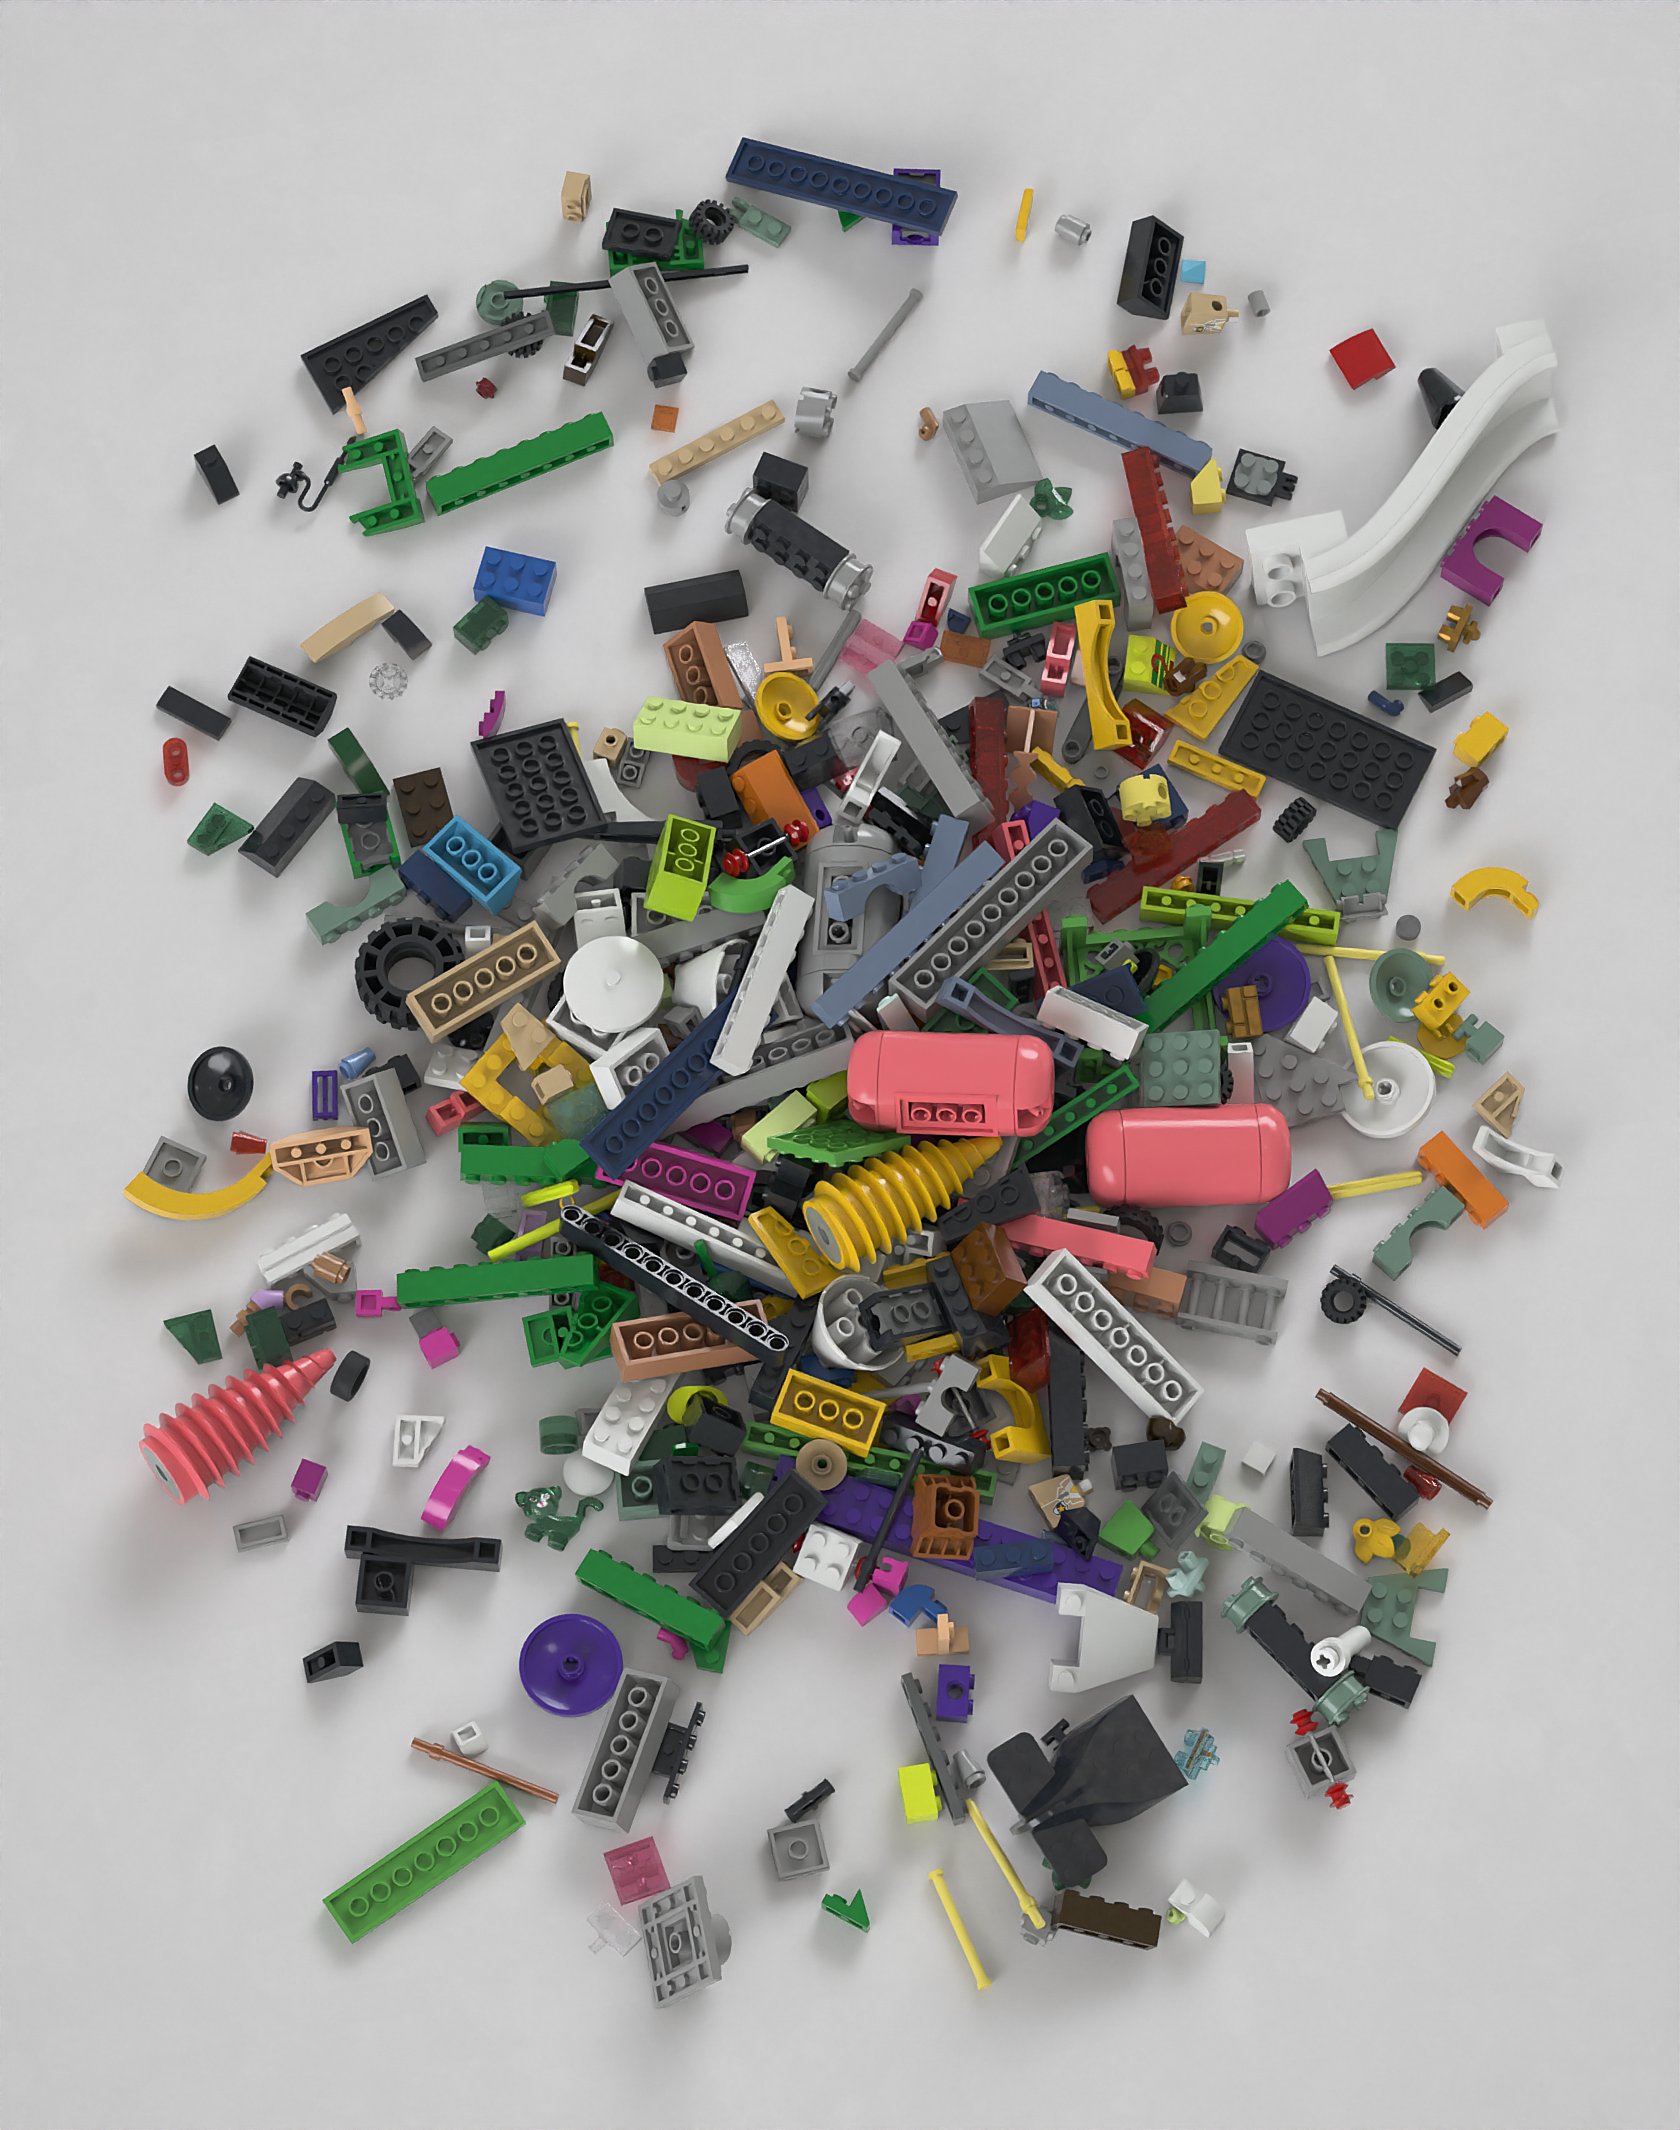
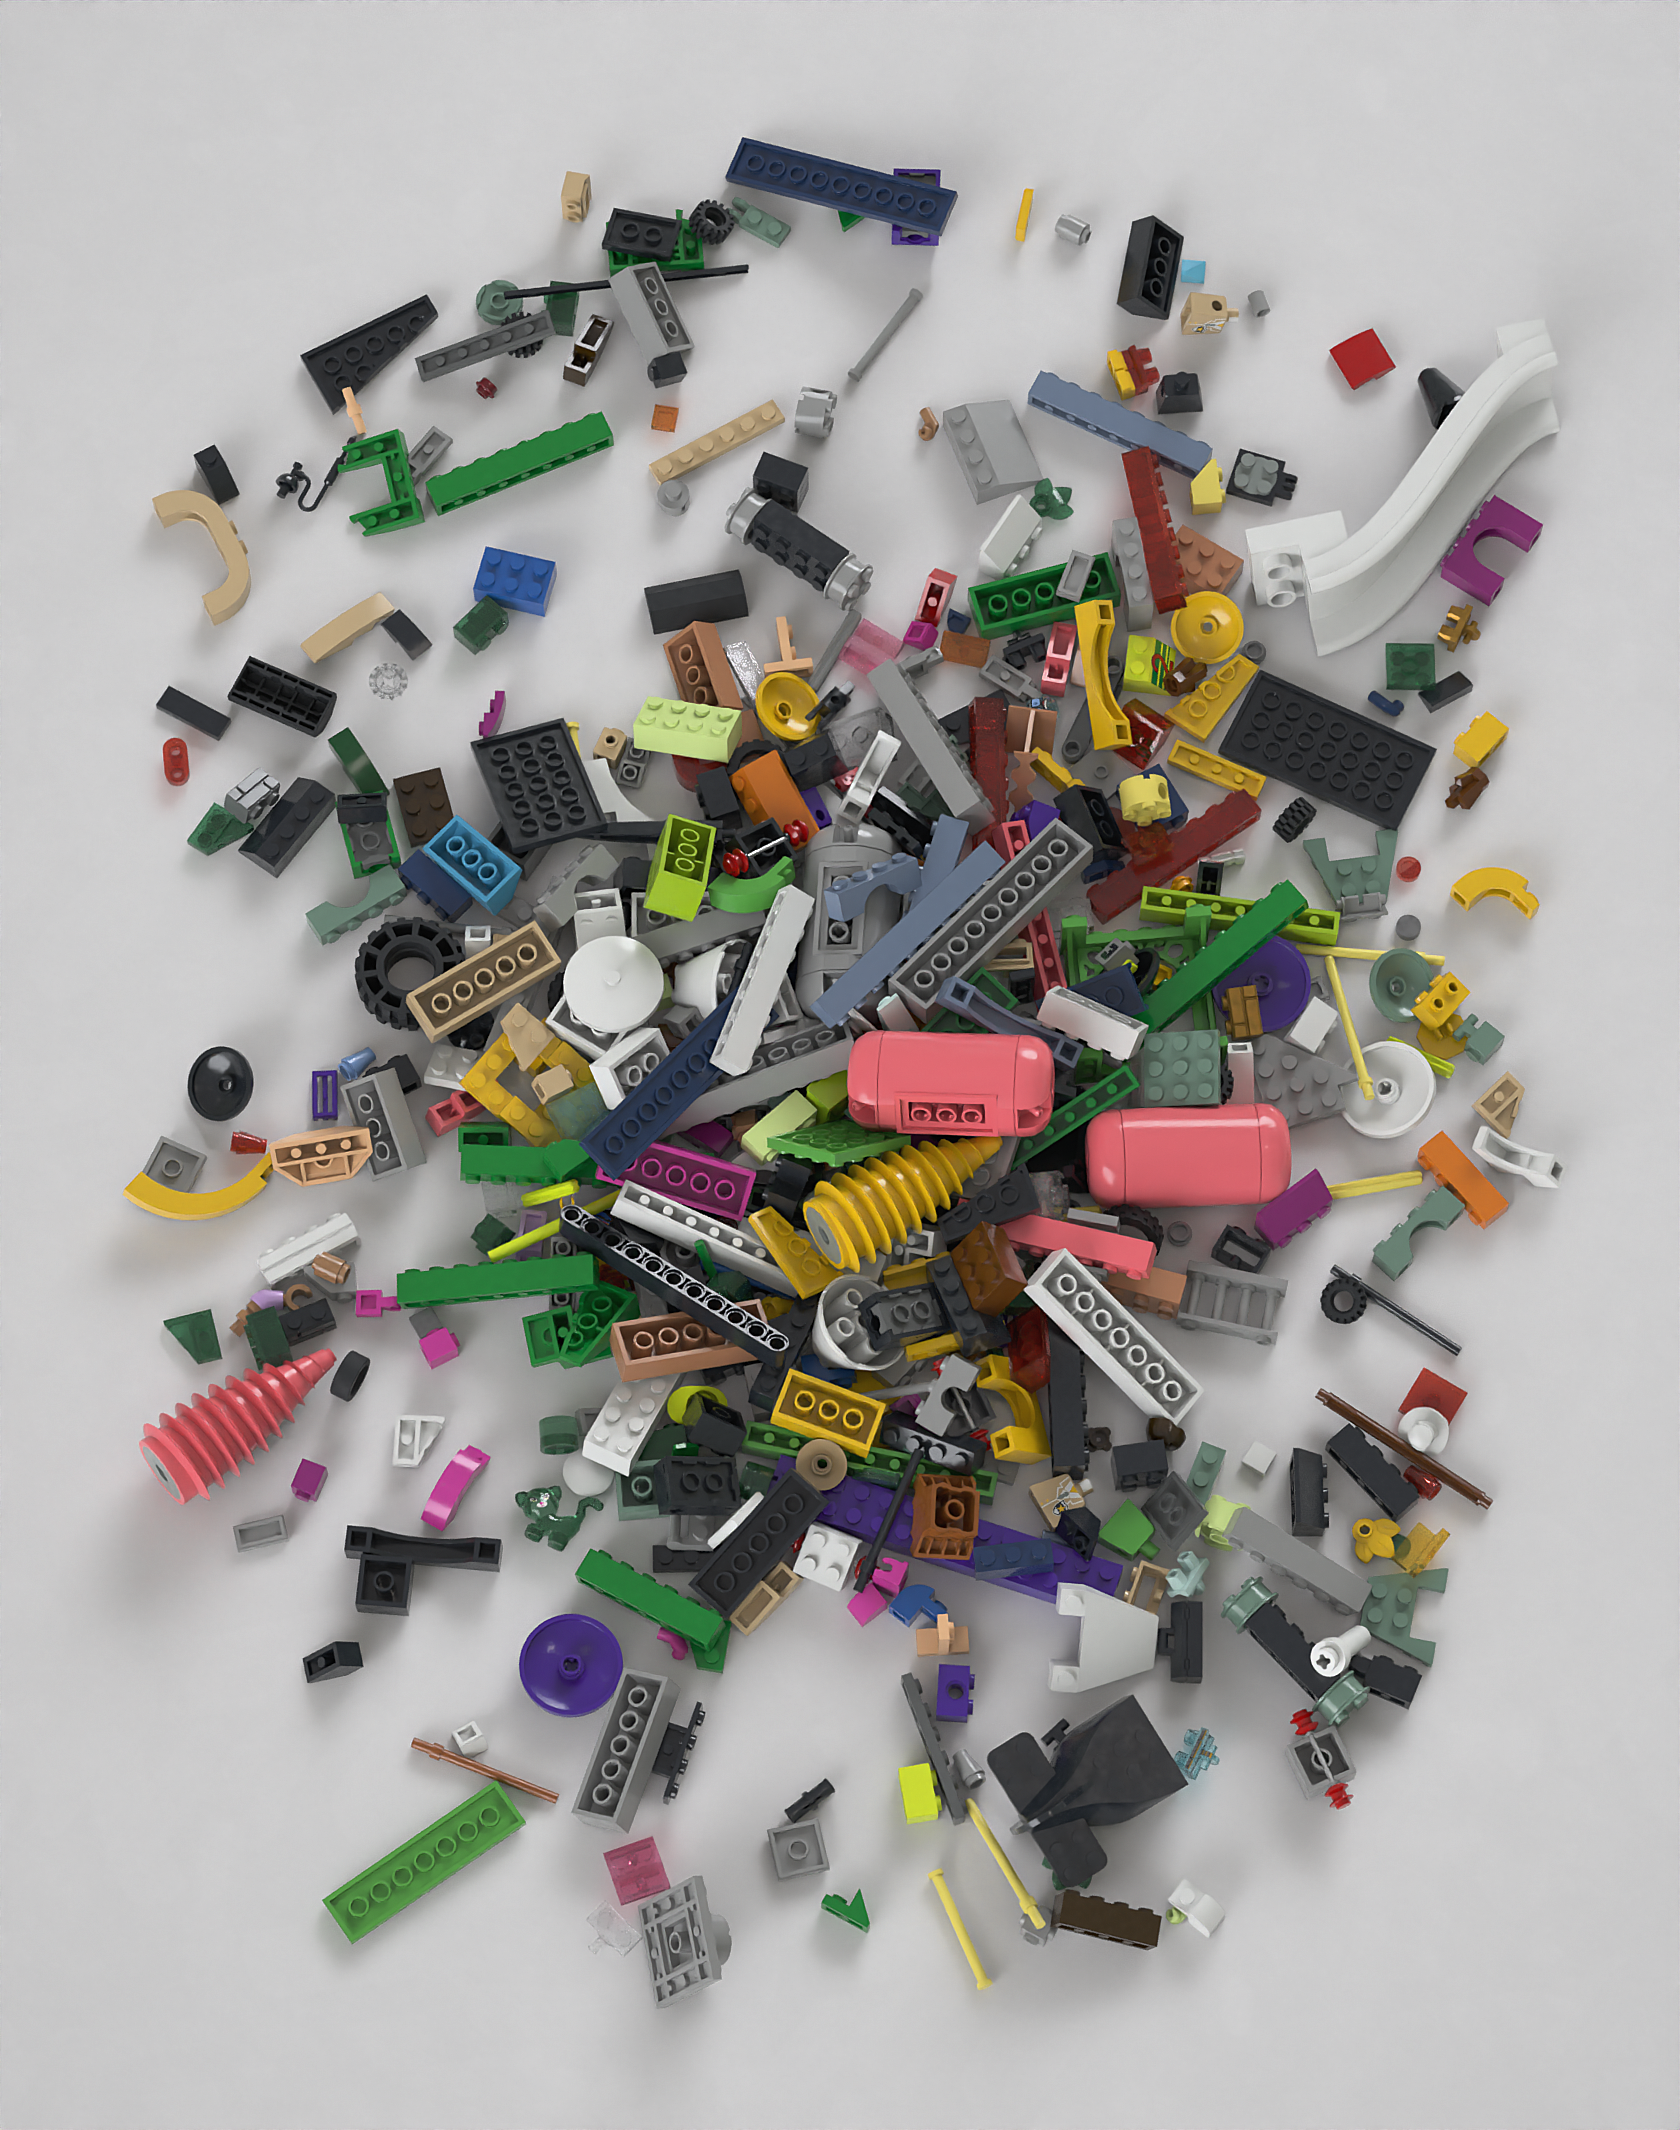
none -> tan arch [152,490,251,626]
none -> dark grey brick [224,768,280,823]
none -> light grey tile [1056,550,1095,602]
none -> clear red tile [1396,856,1421,882]

